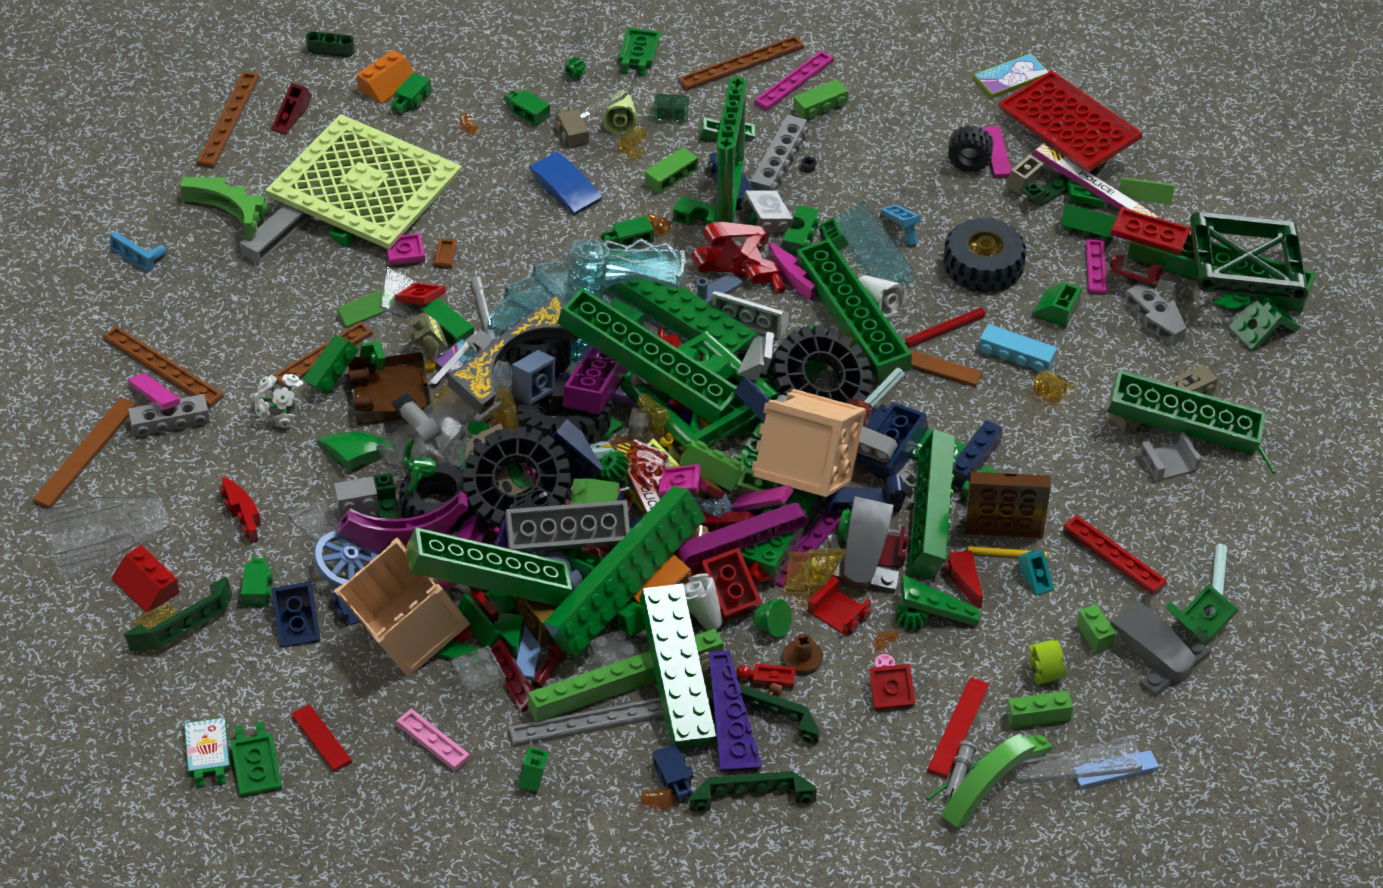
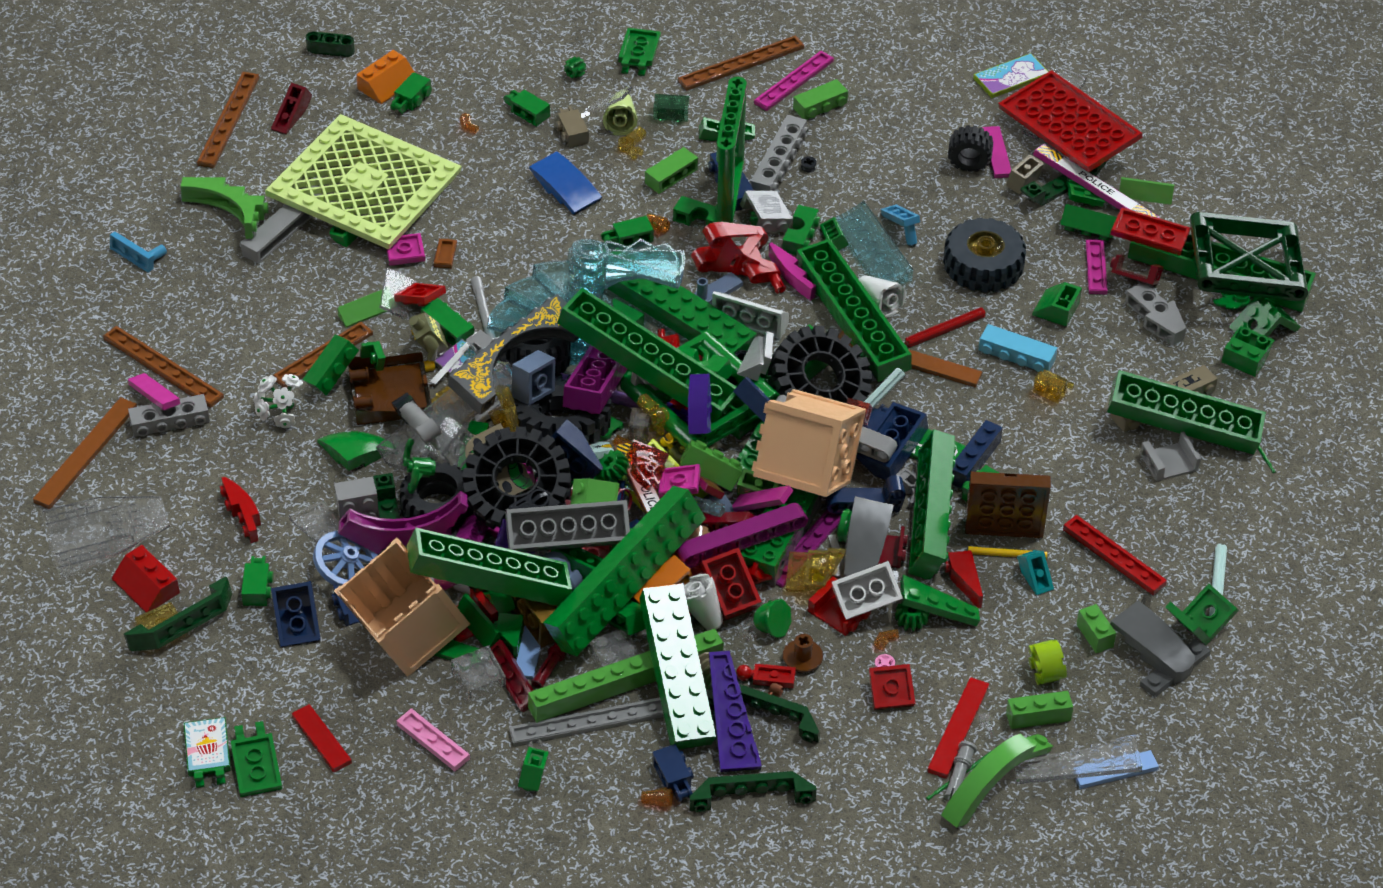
none -> dark purple slope [688,374,712,434]
none -> white slope [832,561,903,620]
none -> green slope [1222,326,1274,377]

